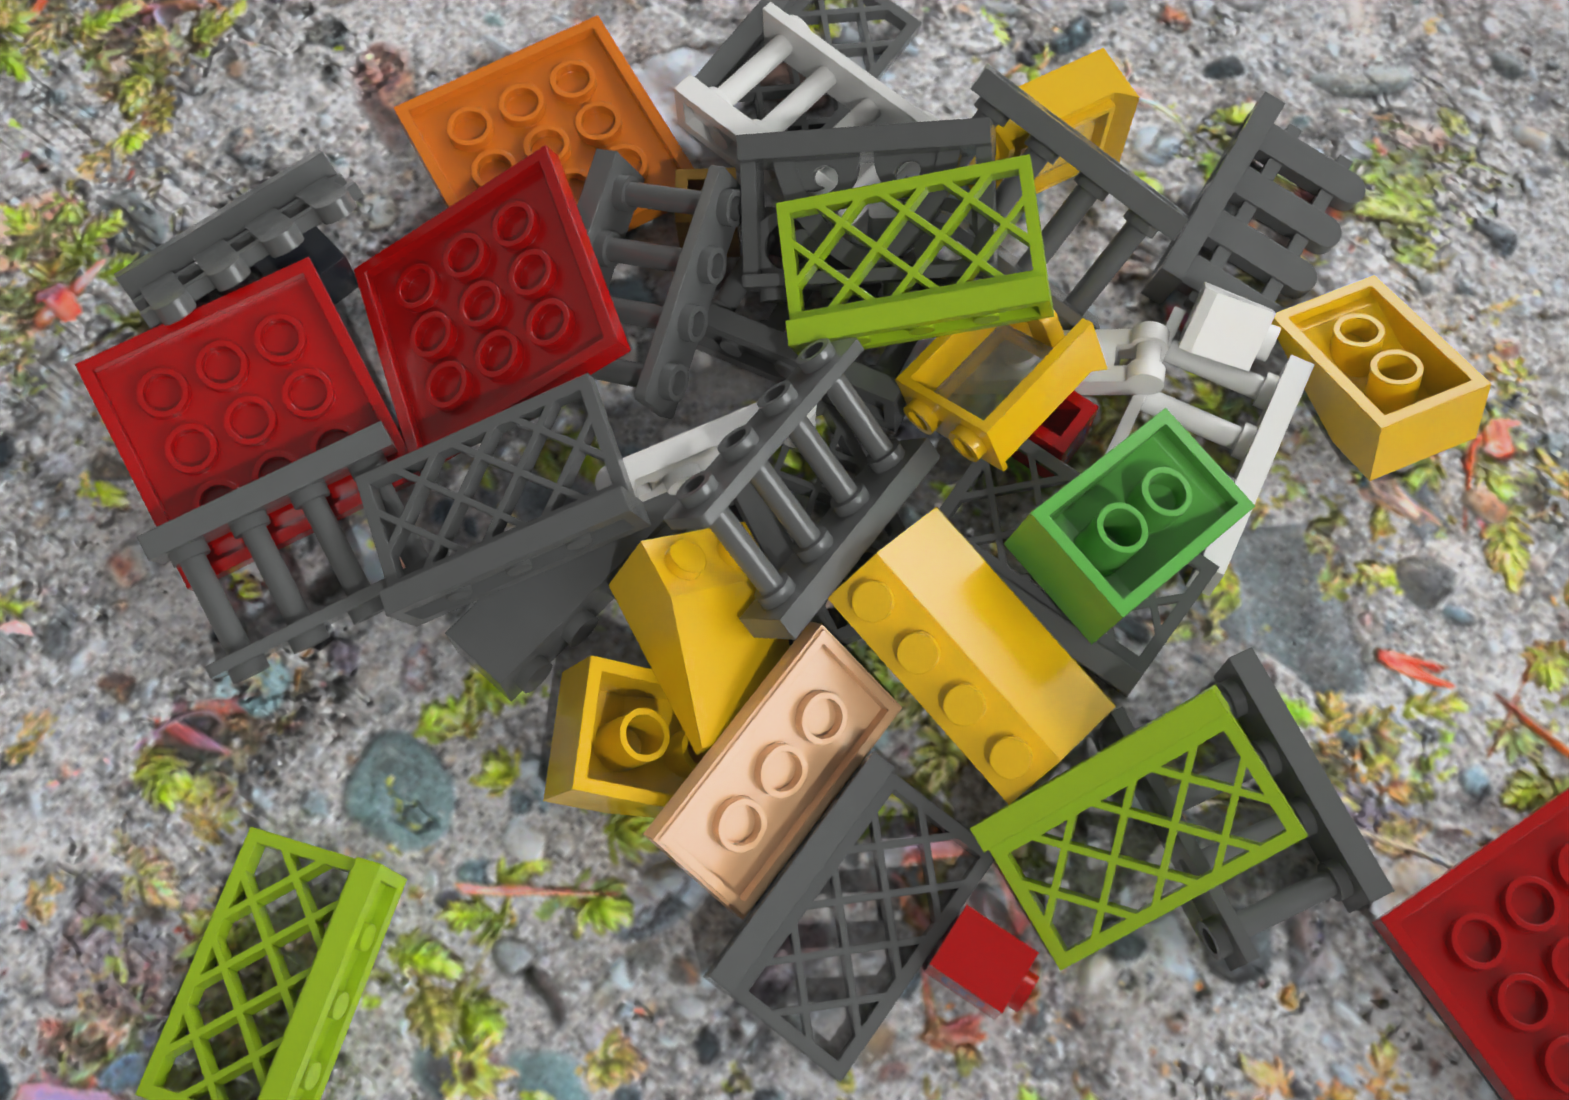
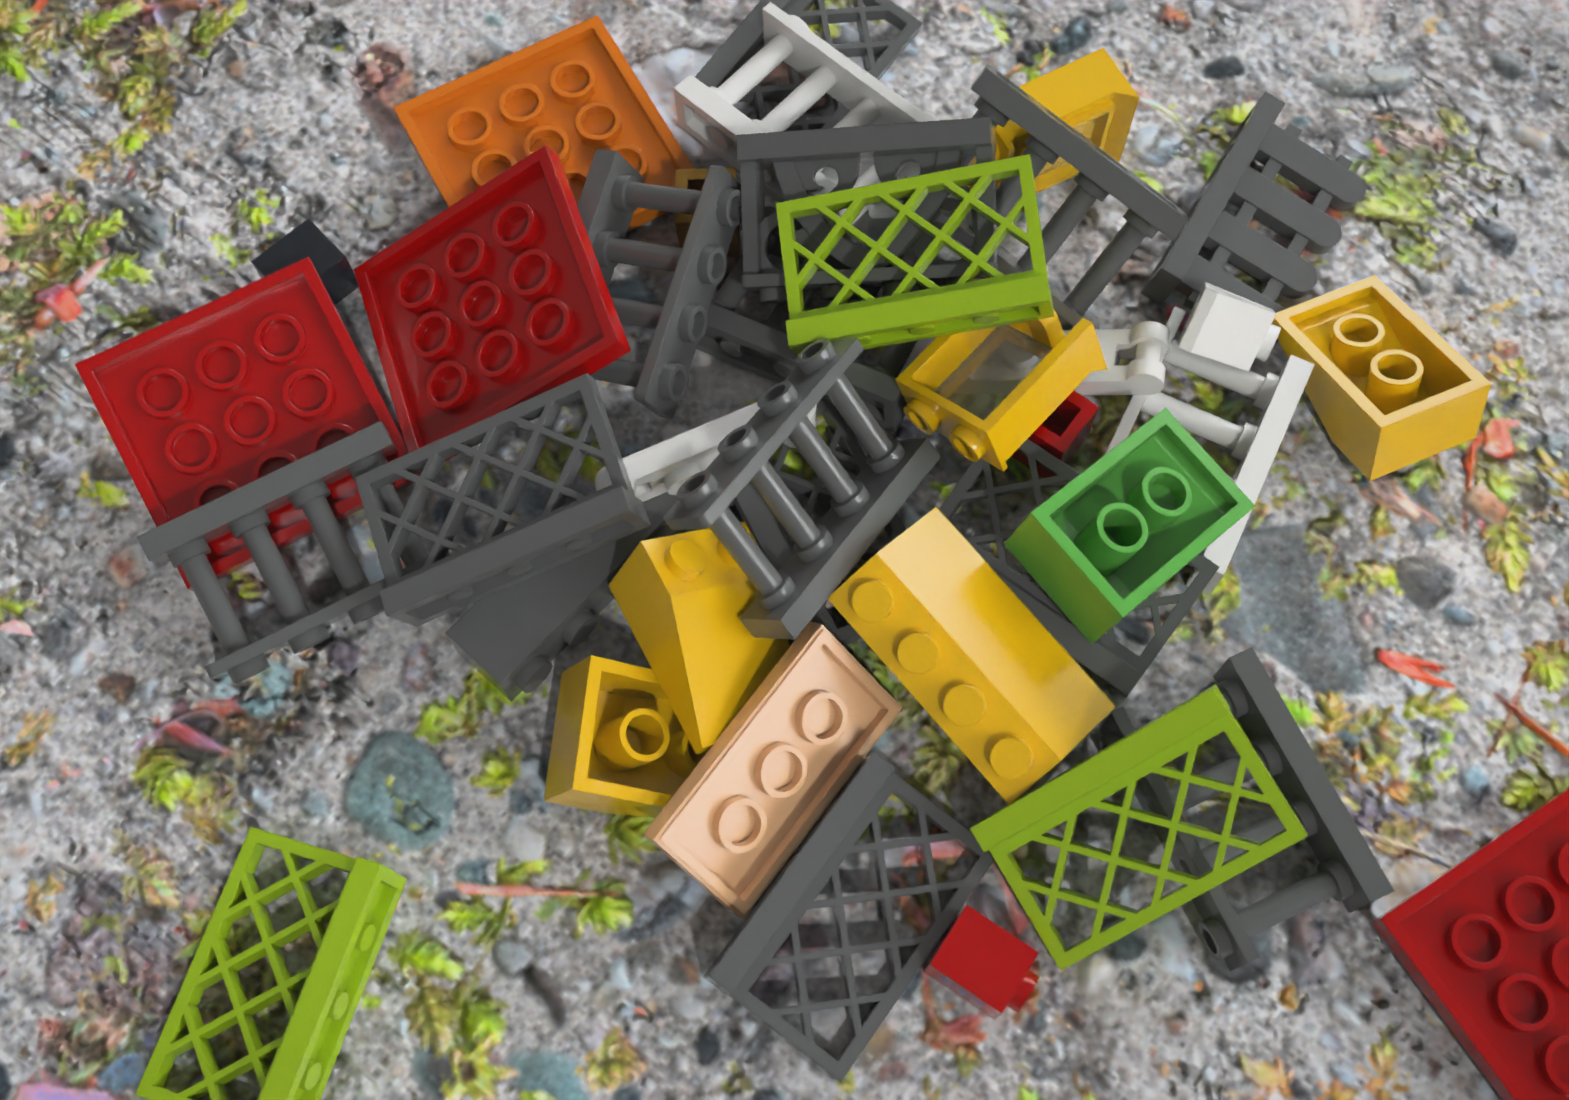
dark grey fence [114,149,364,328] -> none

